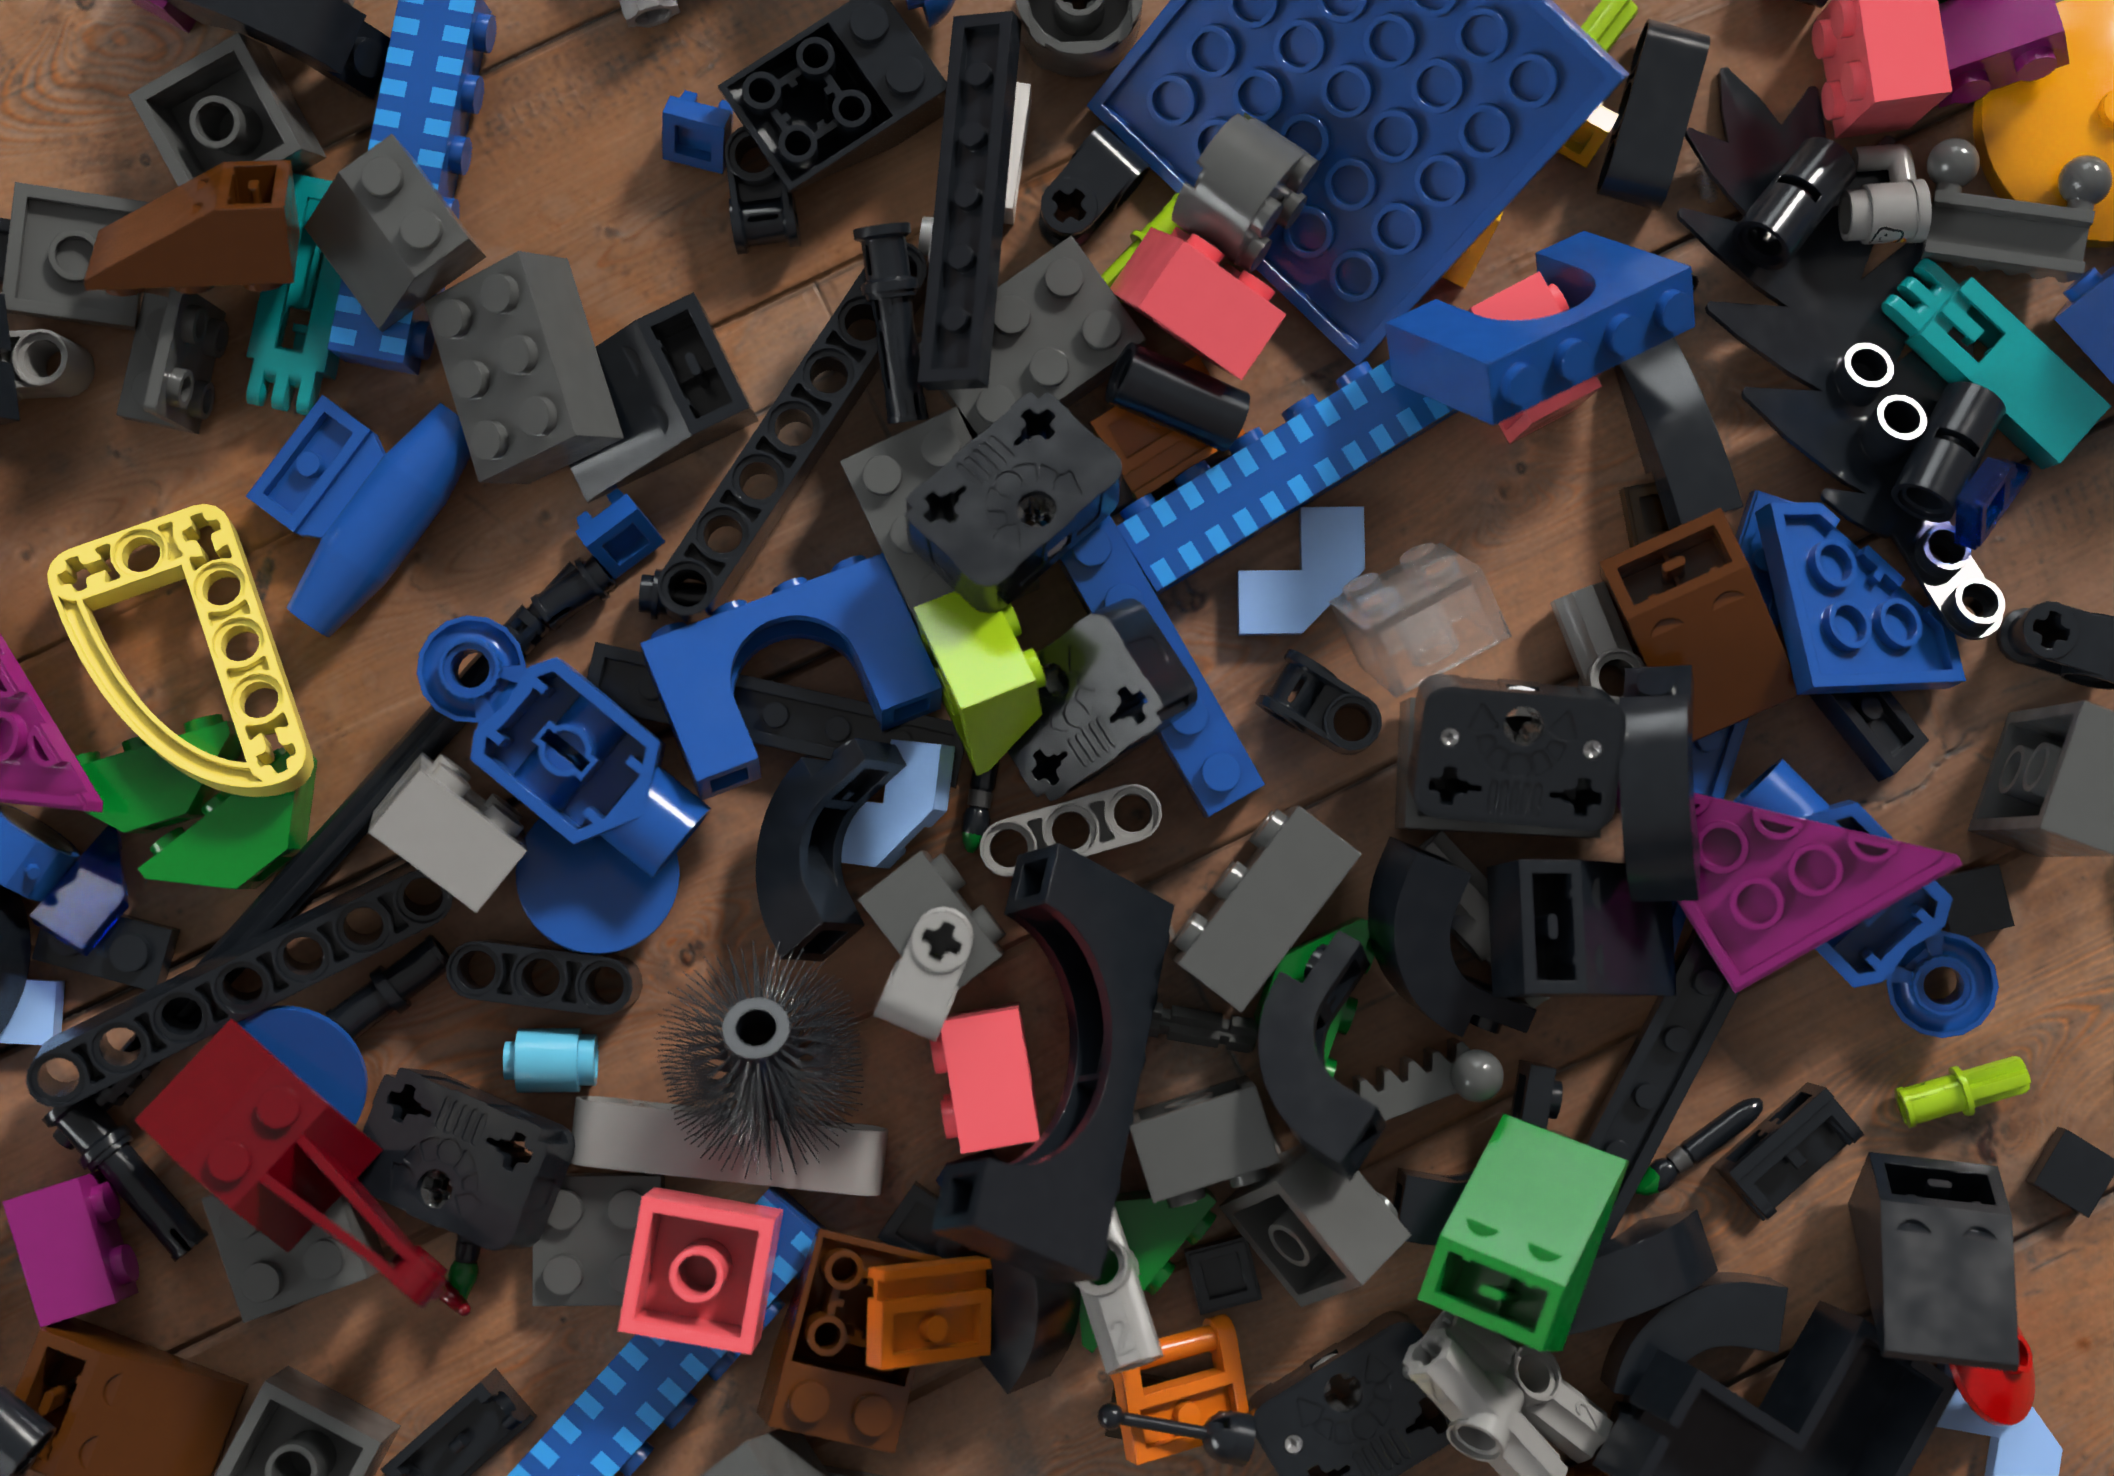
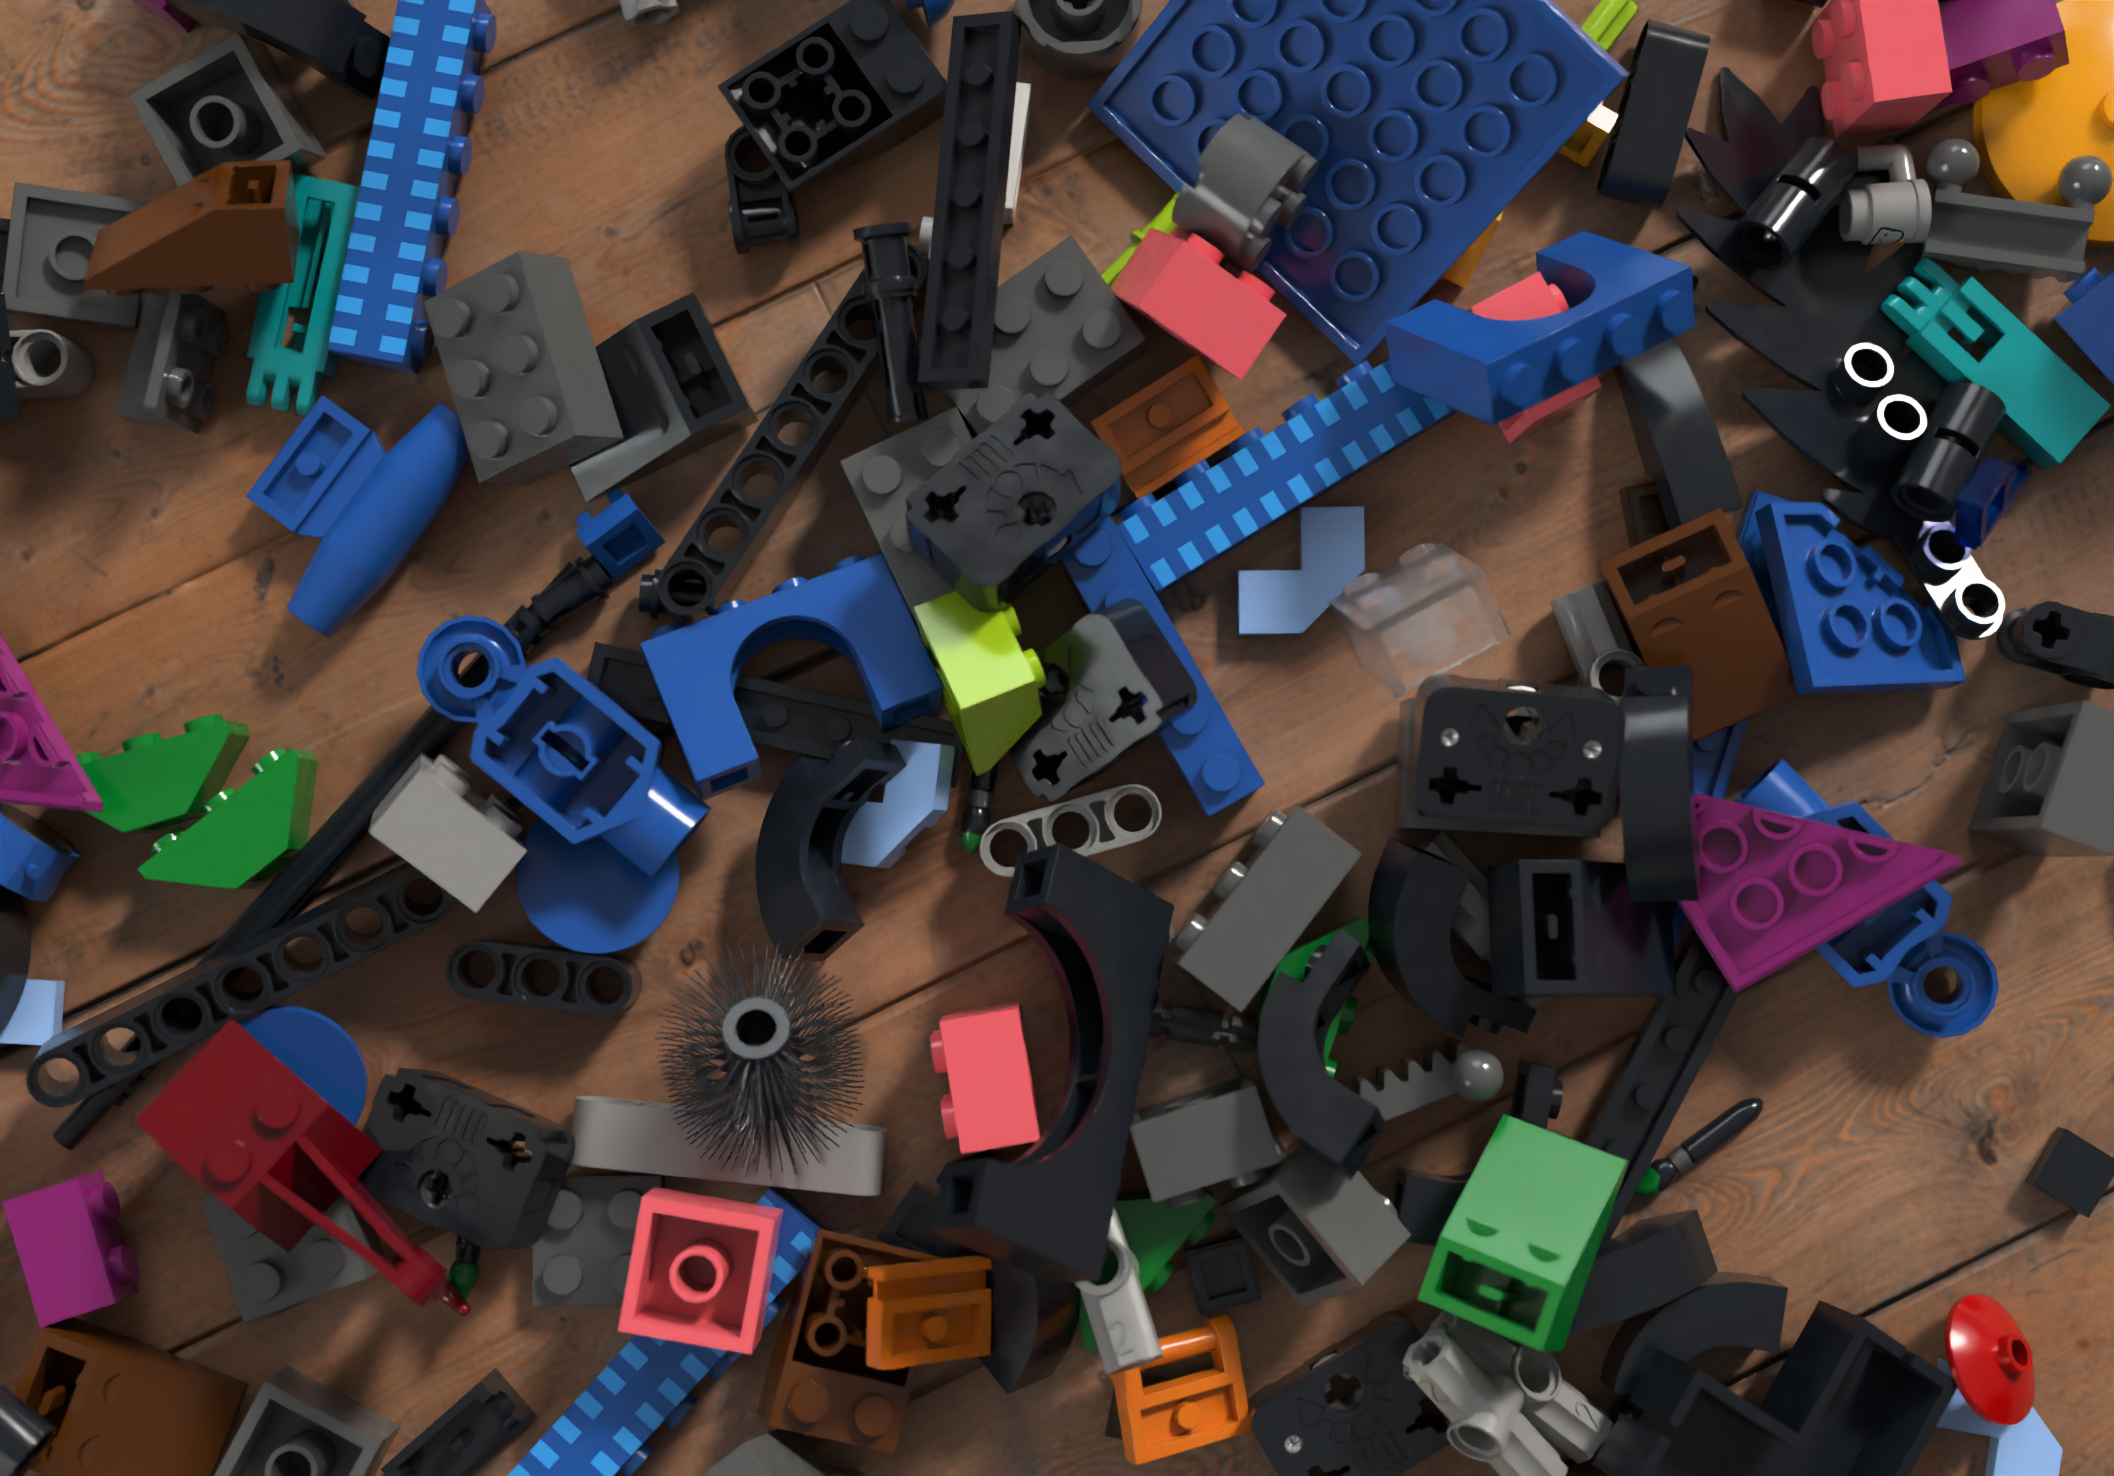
clear blue tile [29,825,129,957] -> none
black plate [32,897,181,990] -> none
black pin [42,1095,209,1262] -> none
light yellow beam [47,504,314,797] -> none
dark grey slope [304,134,486,332] -> none
black pin [325,934,450,1042] -> none
medium azure brick [503,1028,599,1093] -> none
blue tile [662,90,734,174] -> none
dark grey brick [858,851,1006,990] -> none
light grey piece [873,906,974,1042] -> none
black piece [1038,125,1150,247] -> none
black hinge [1098,1403,1256,1467] -> none
black pin [1105,342,1250,452] -> none
black piece [1255,649,1382,755] -> none
black hinge [1712,1082,1864,1221] -> none
black plate [1809,691,1929,782] -> none
black slope [1848,1152,2020,1372] -> none
lime axle [1894,1056,2031,1128] -> none
black tile [1935,864,2015,937] -> none

